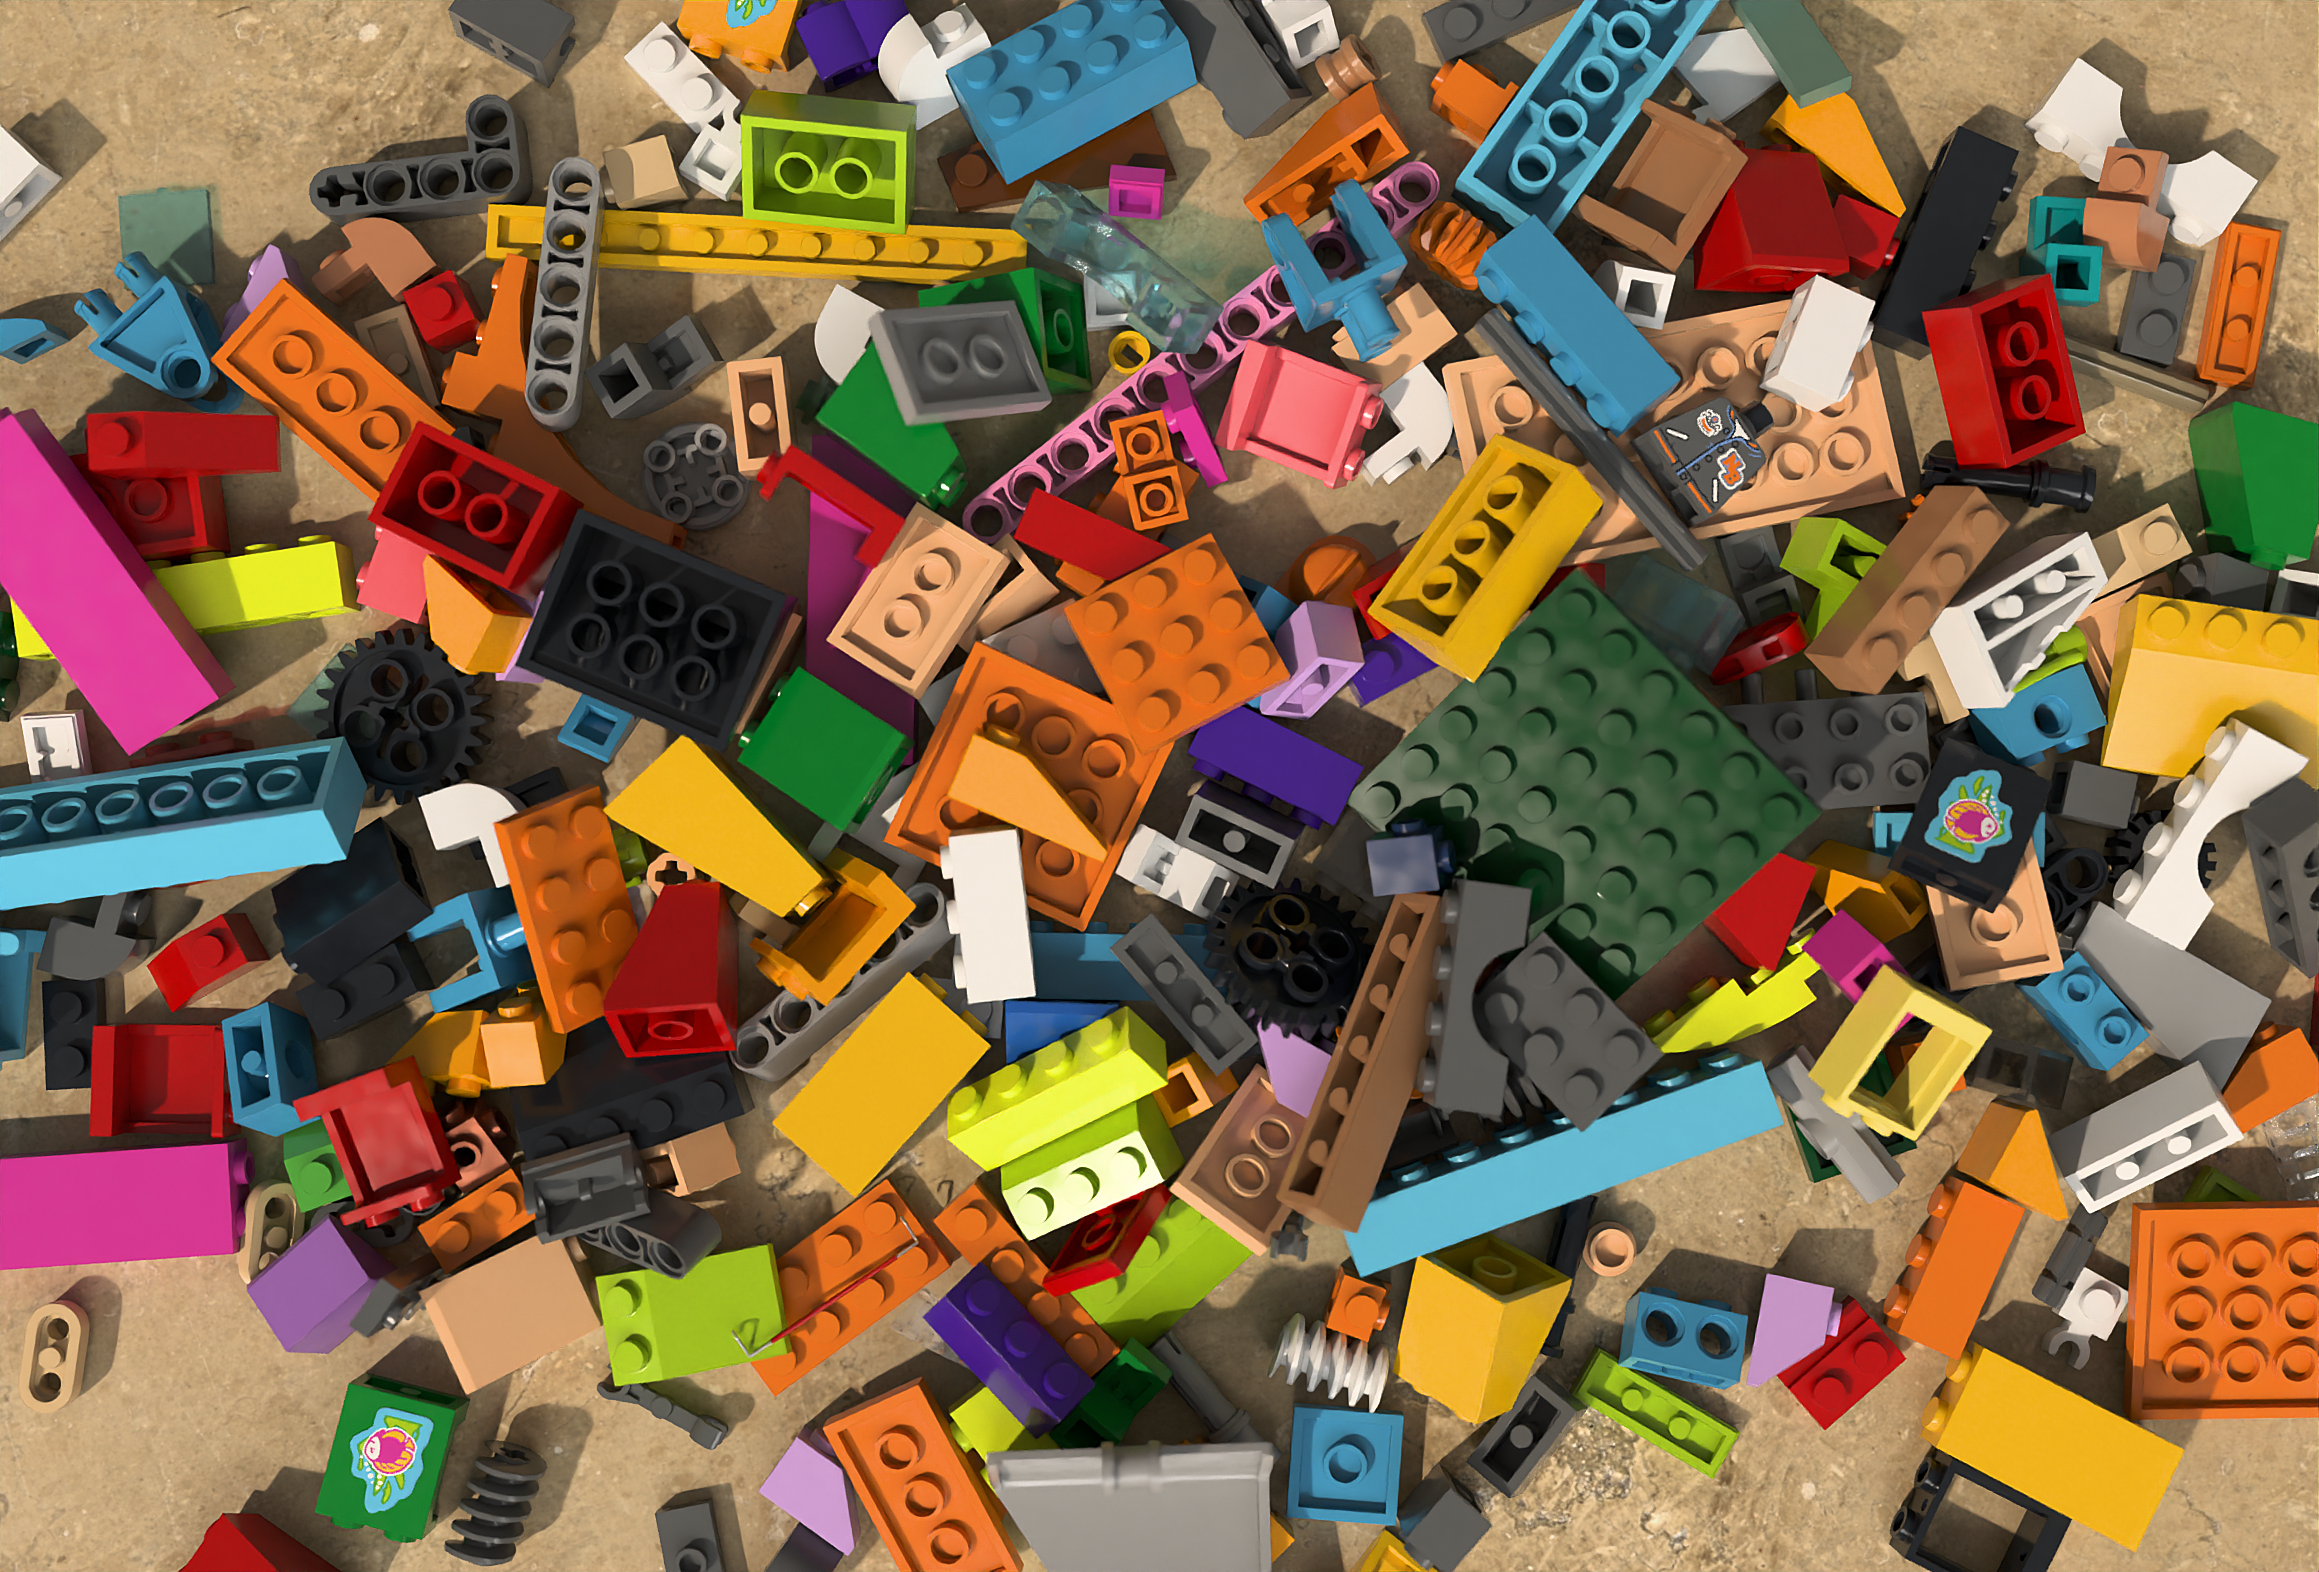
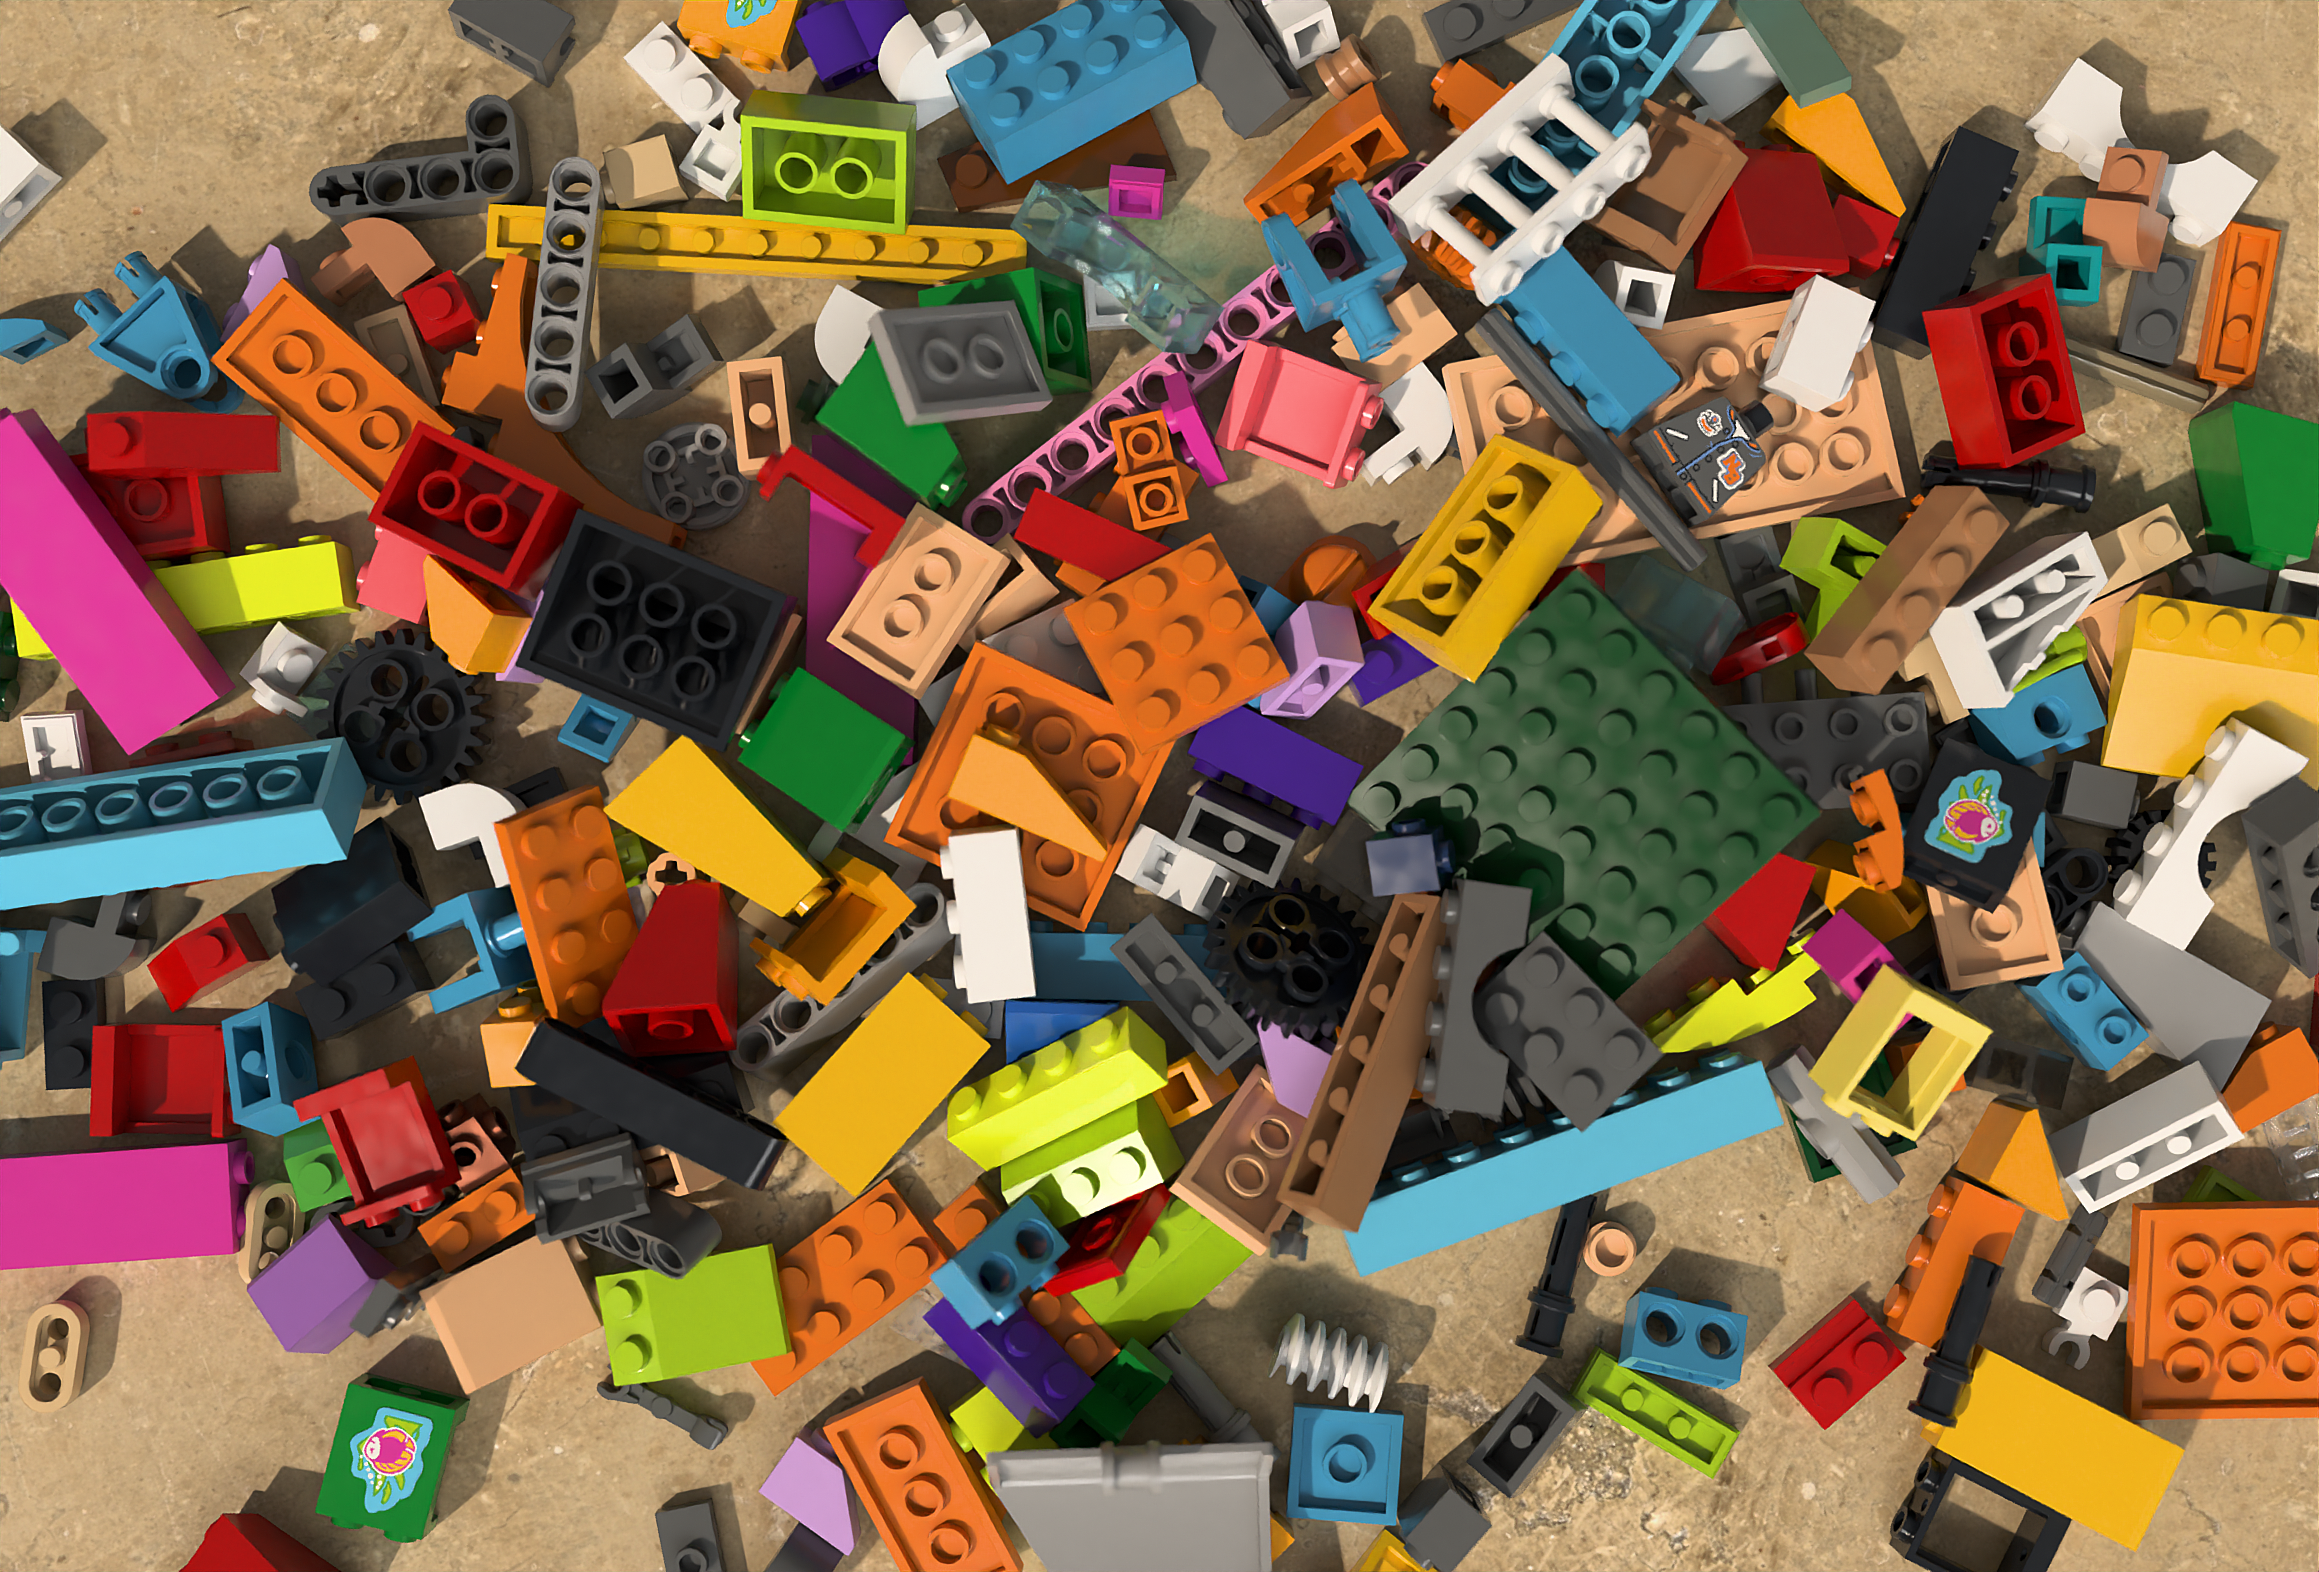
clear light blue piece [118,187,216,291] -> none
light orange slope [385,1010,504,1099] -> none
dark grey piece [443,1440,547,1567] -> none
red piece [731,1216,919,1358] -> none
yellow hinge [1108,331,1154,377] -> none
orange brick [1322,1265,1392,1342] -> none
yellow slope [1392,1232,1572,1425] -> none
lavender slope [1746,1273,1842,1388] -> none
none -> white bracket [239,621,327,718]
none -> black beam [514,1016,790,1191]
none -> dark azure brick [929,1194,1070,1329]
none -> white fence [1388,52,1651,306]
none -> orange slope [1850,769,1903,894]
none -> black pin [1907,1254,2005,1429]

